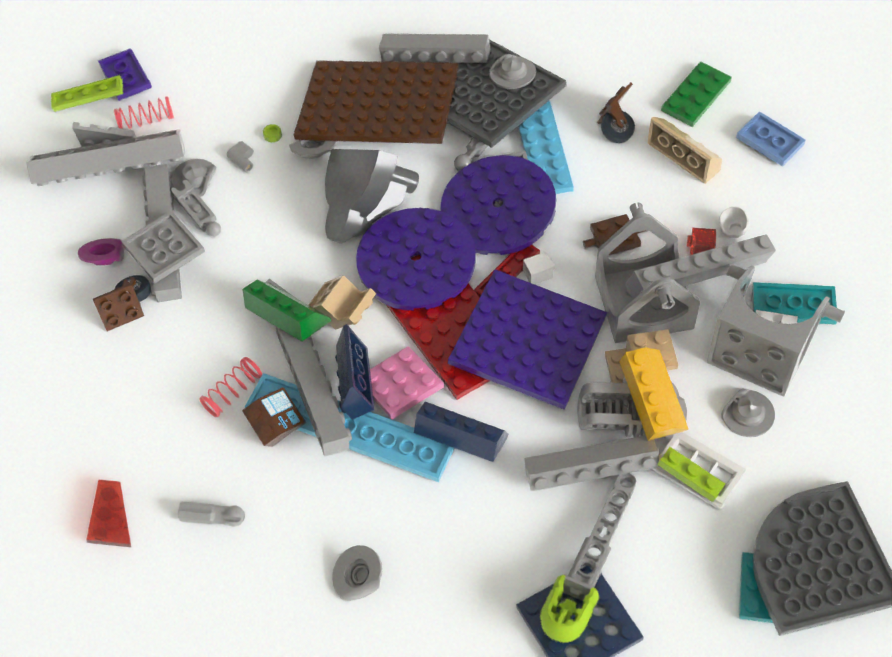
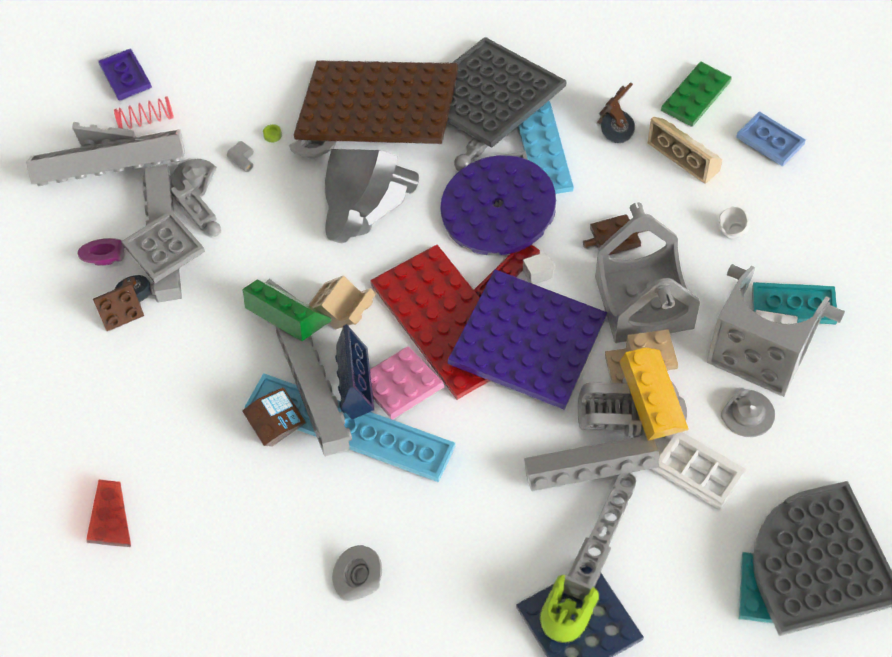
lime plate [51,75,123,112] -> none
light grey piece [178,501,245,527] -> none
coral piece [199,357,262,417] -> none
dark purple plate [356,208,476,310] -> none
light grey brick [379,34,490,63] -> none
dark blue slope [414,401,509,462] -> none
light grey hat [489,54,536,89] -> none
light grey brick [625,234,776,299] -> none
lime plate [657,447,725,502] -> none
clear red brick [686,227,716,255] -> none

